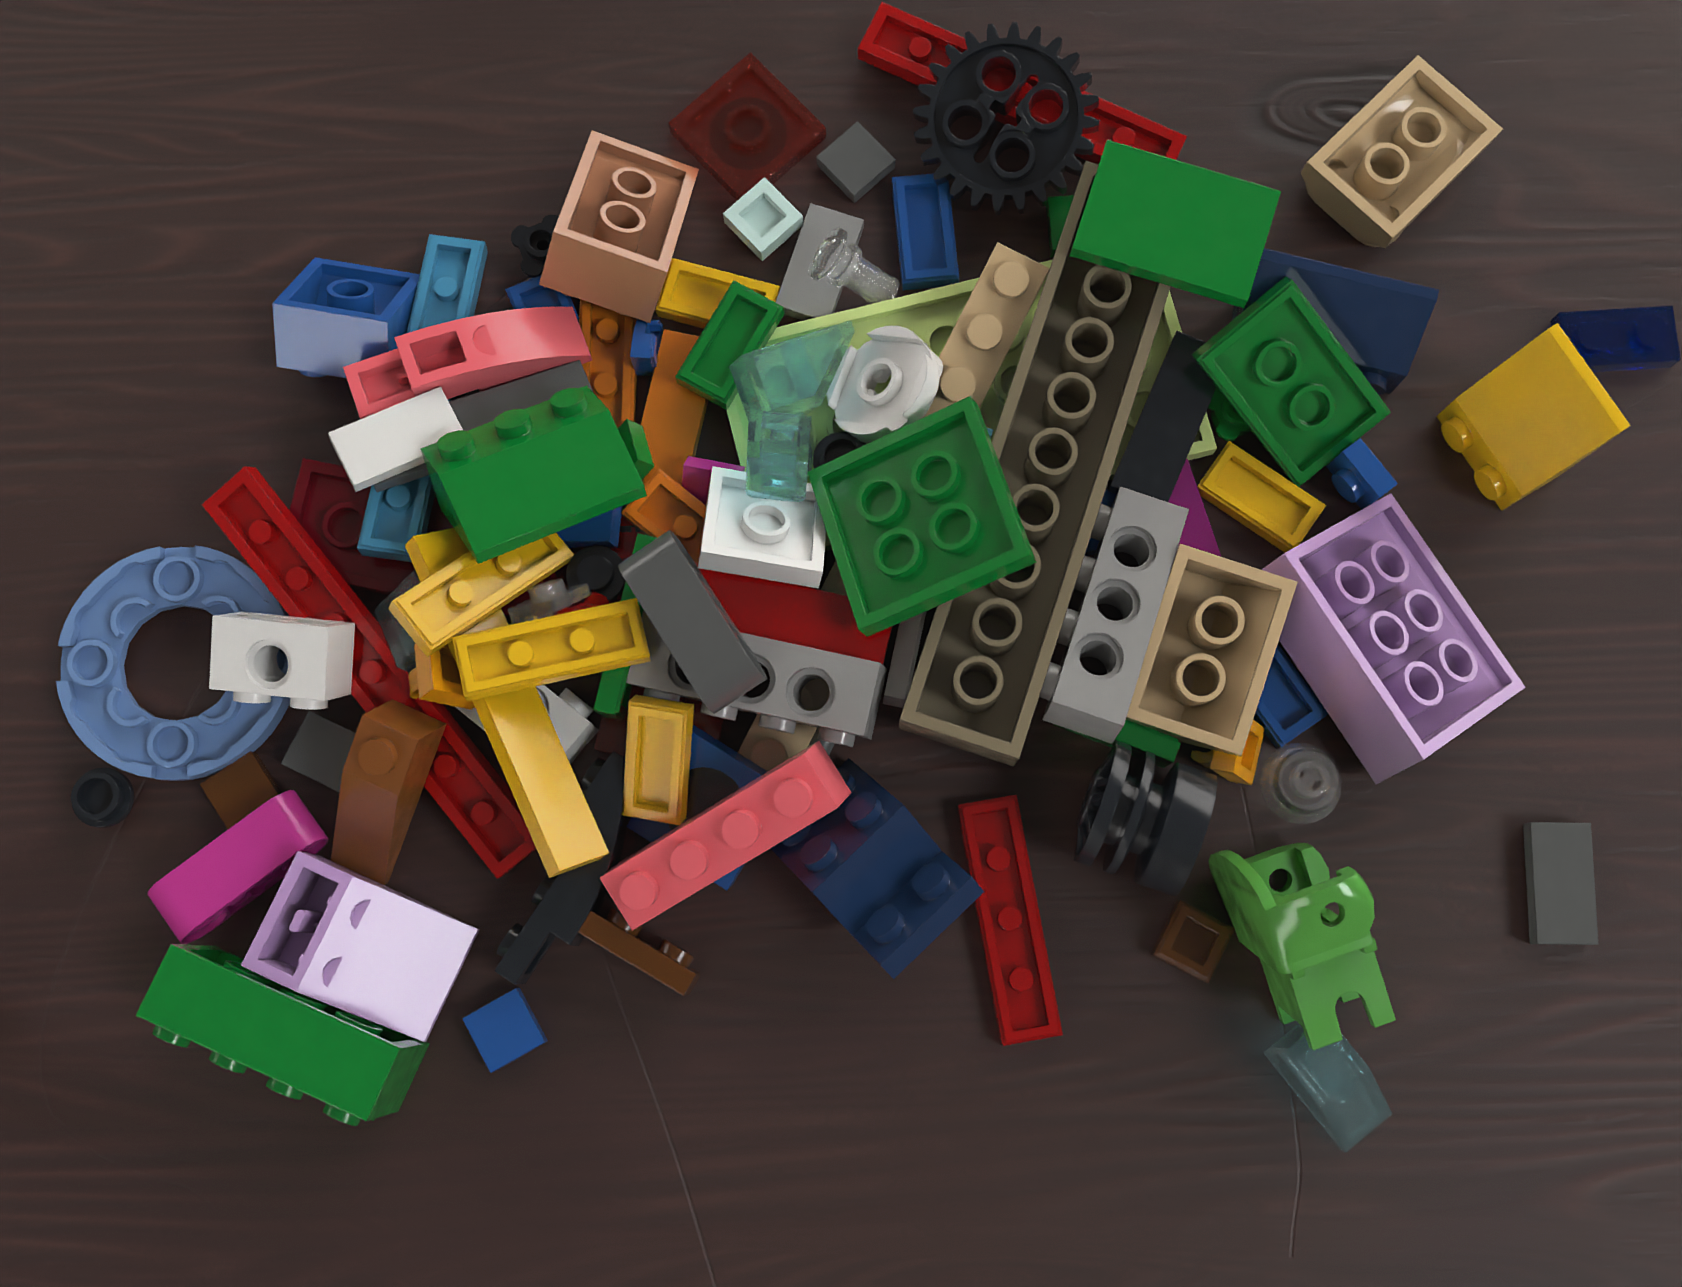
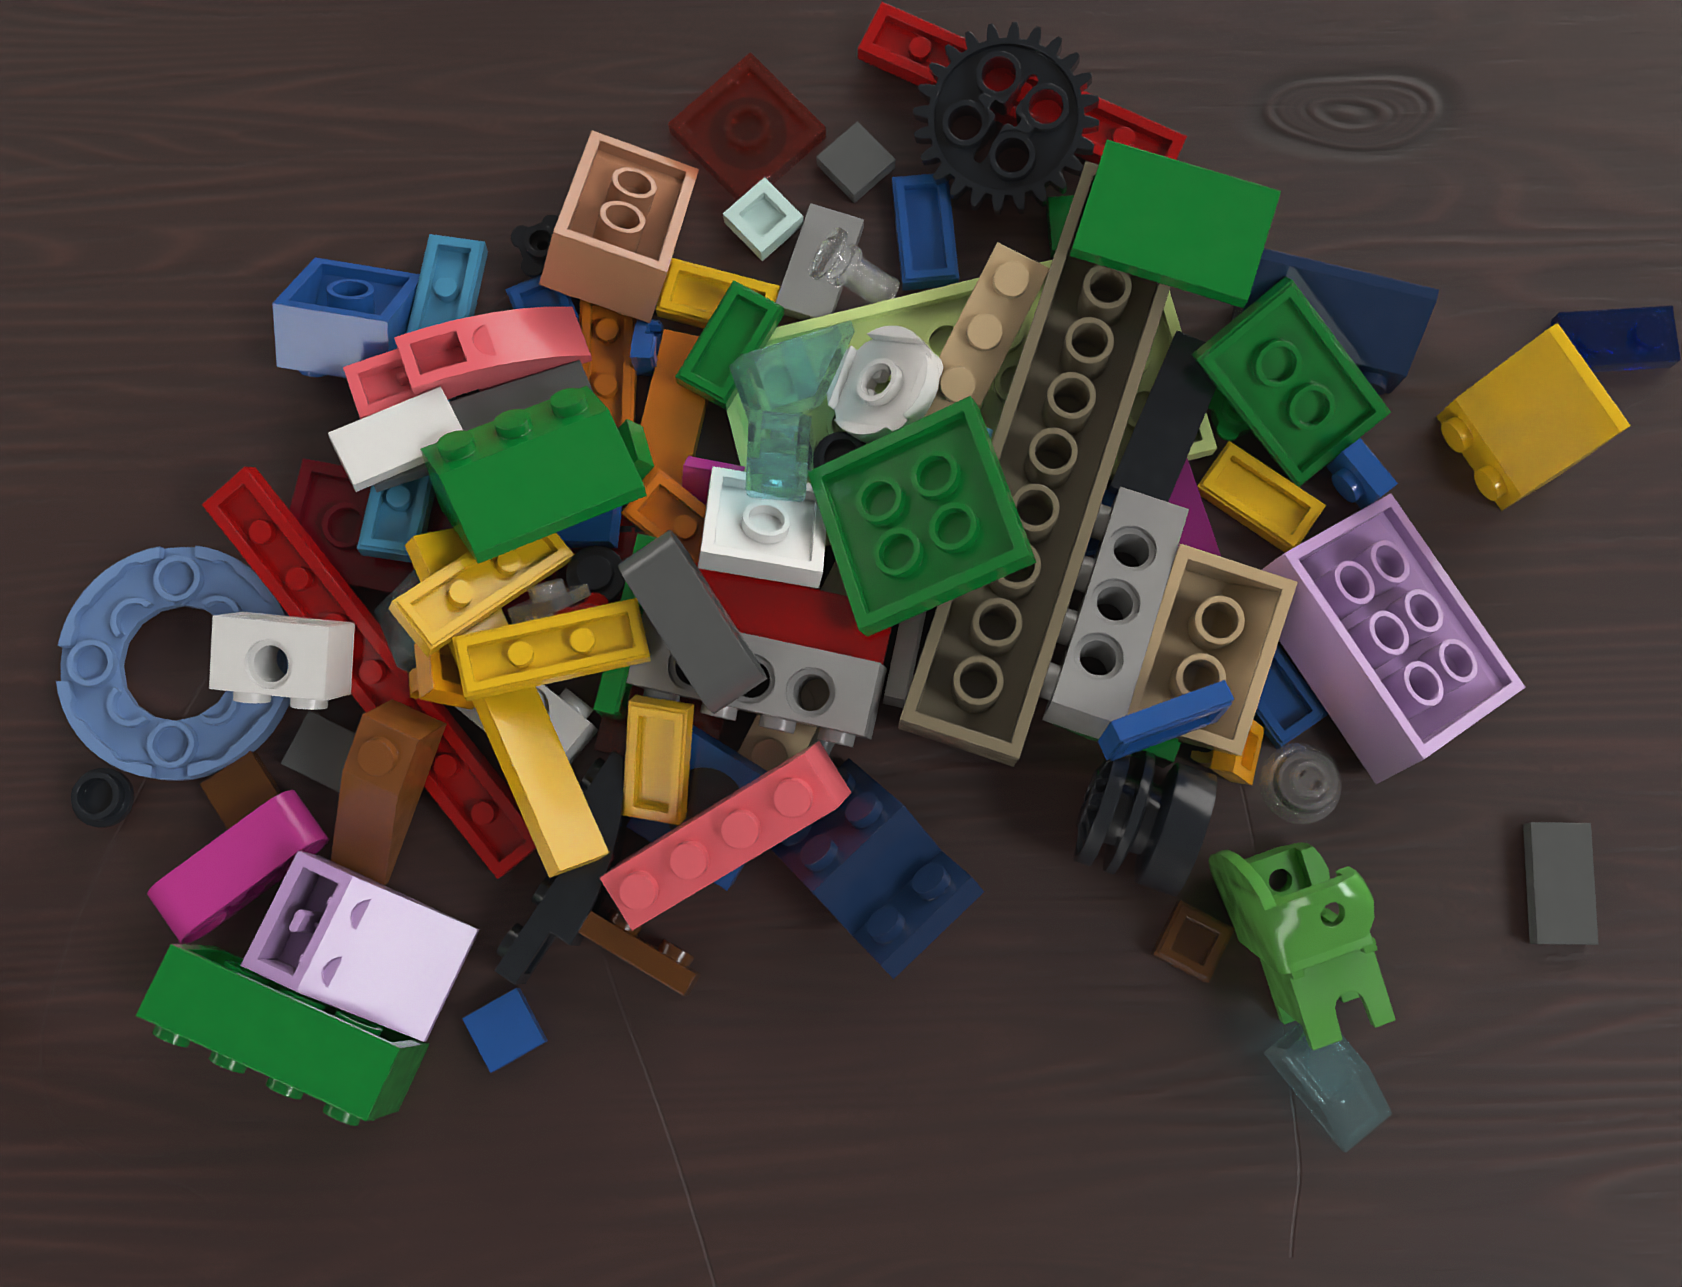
red tile [957,795,1063,1046] -> none
tan slope [1301,55,1503,248] -> none
none -> blue tile [1098,680,1234,761]

